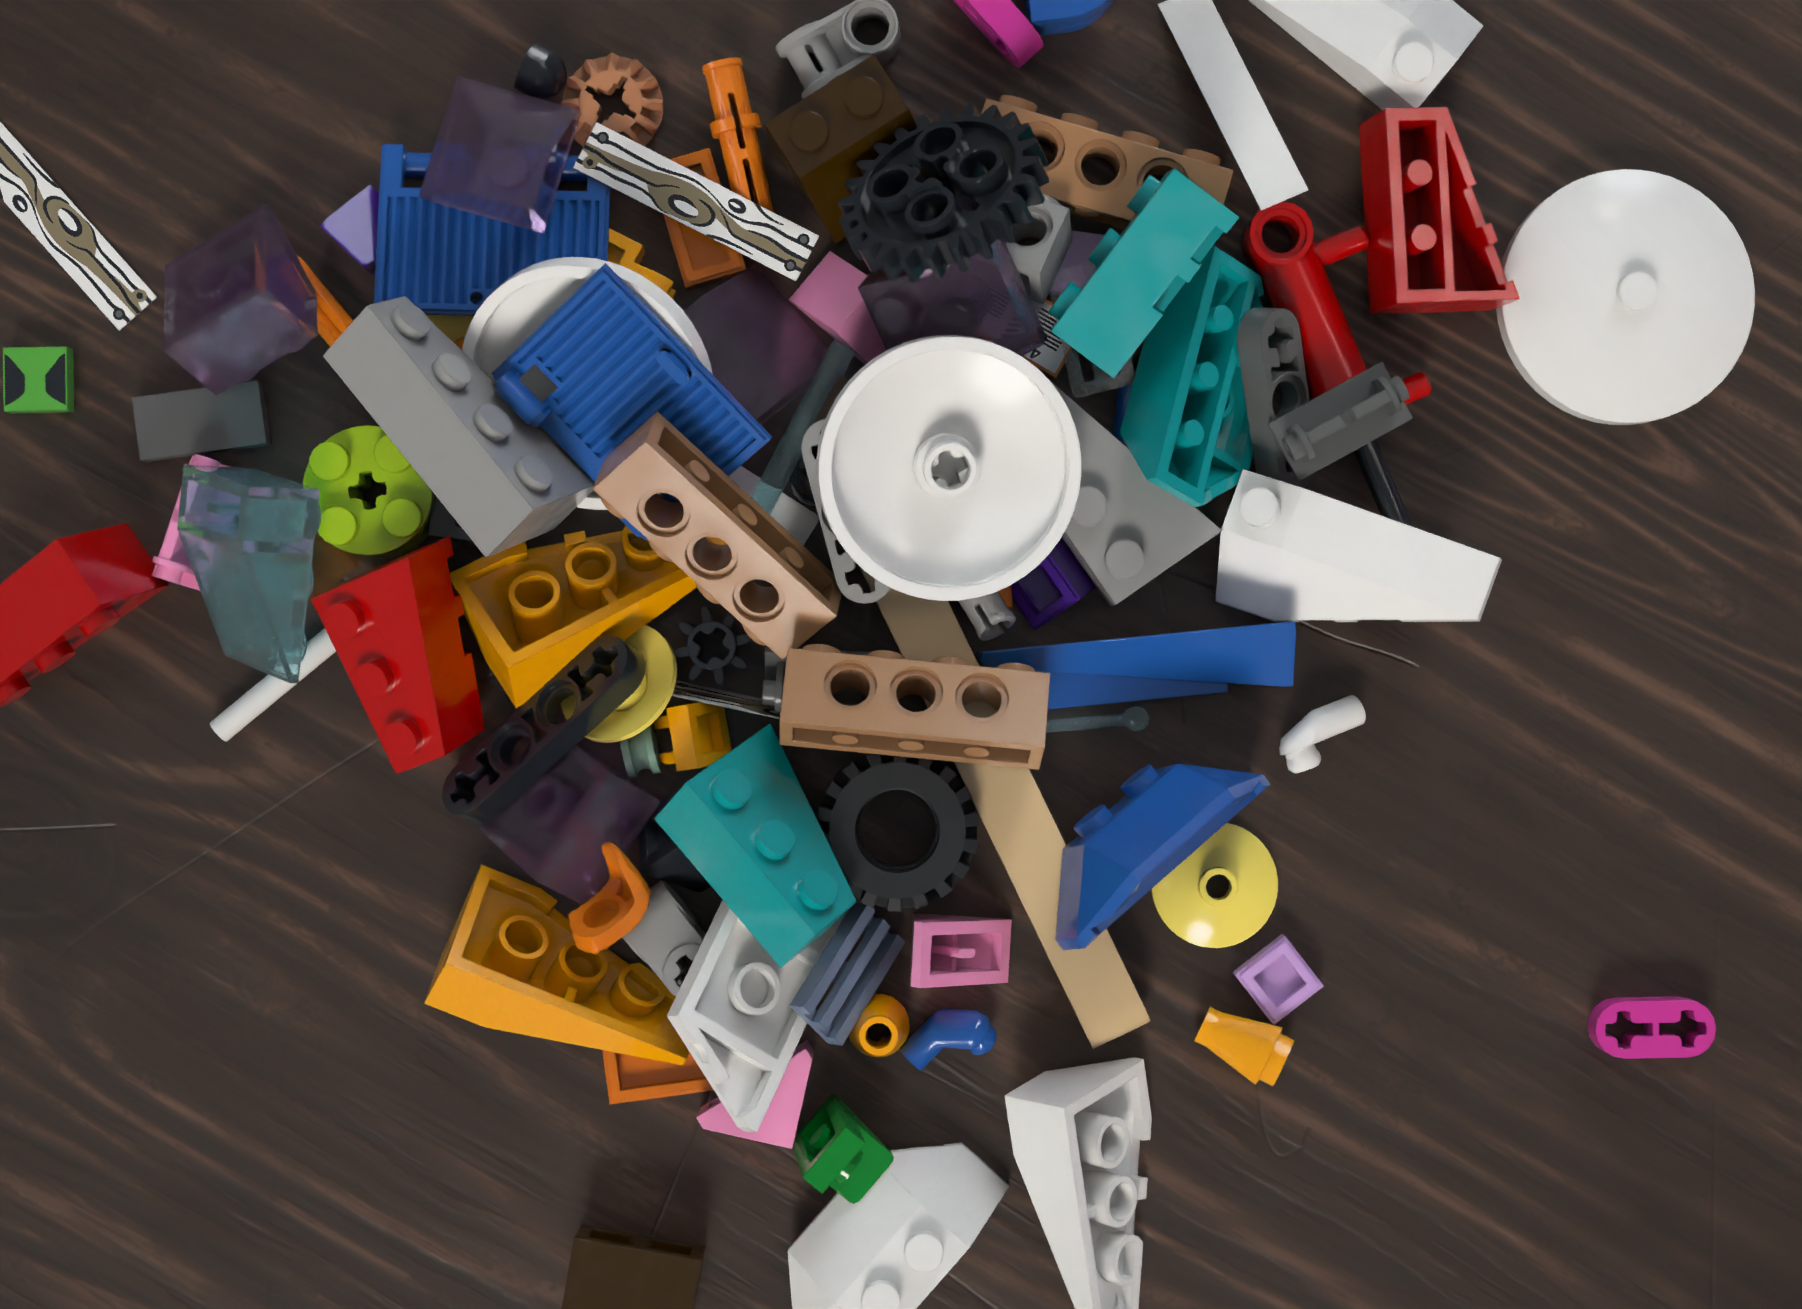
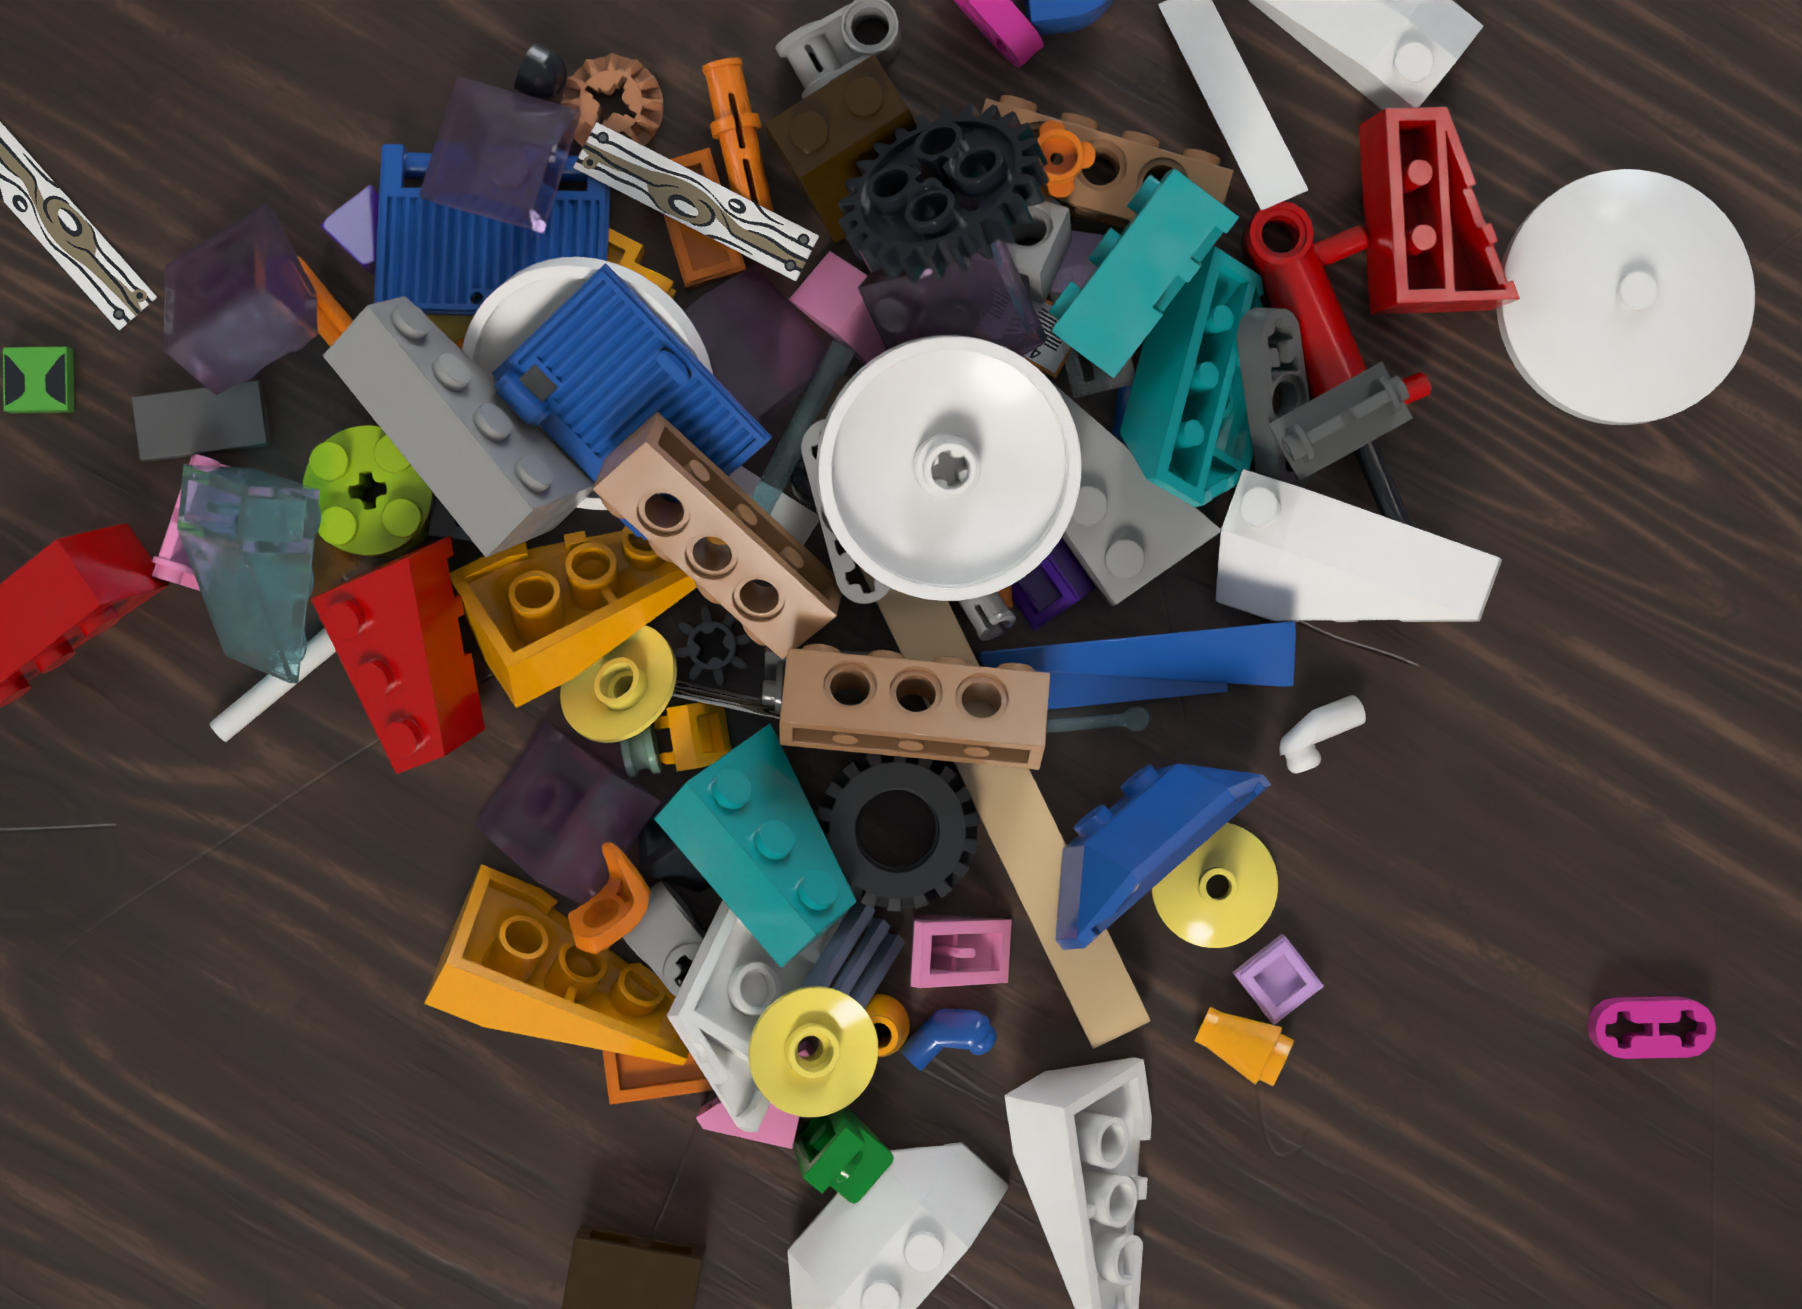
black beam [442,635,646,824] -> none
none -> light yellow dish [748,986,878,1117]
none -> orange plate [1037,120,1095,198]

